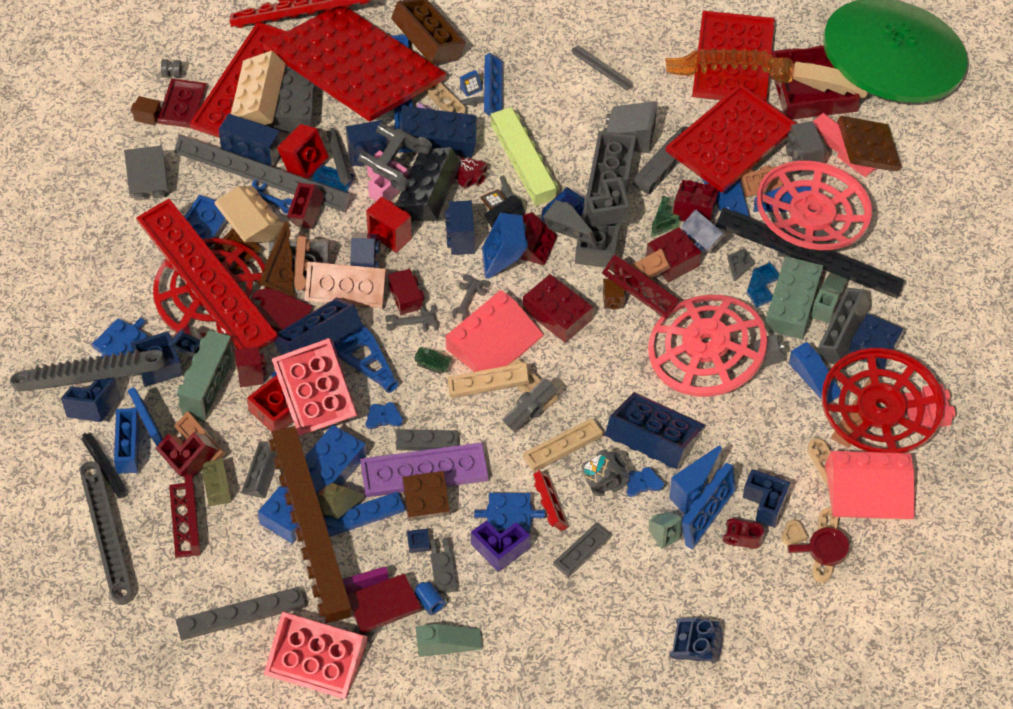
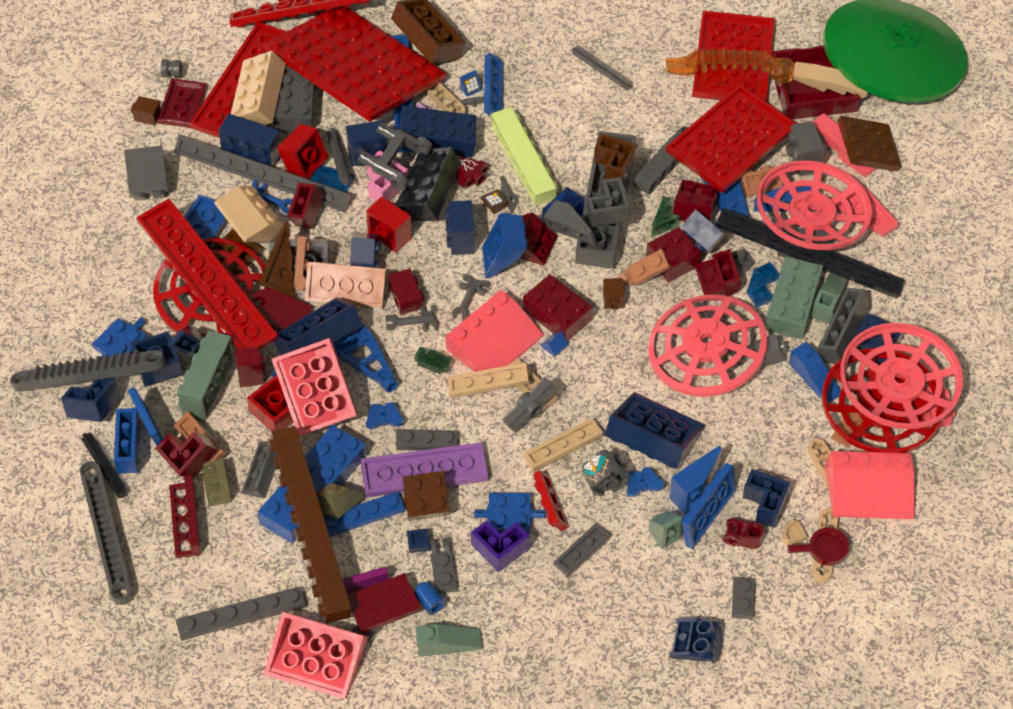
black slope [484,195,525,228] -> none
dark red fence [601,254,679,319] -> none
dark grey slope [603,101,658,154] -> none
none -> blue slope [541,332,569,357]
none -> reddish brown brick [594,133,637,185]
none -> dark red brick [695,249,741,296]
none -> dark grey plate [731,577,755,620]
none -> coral wing [835,185,898,236]
none -> coral dish [840,323,963,429]

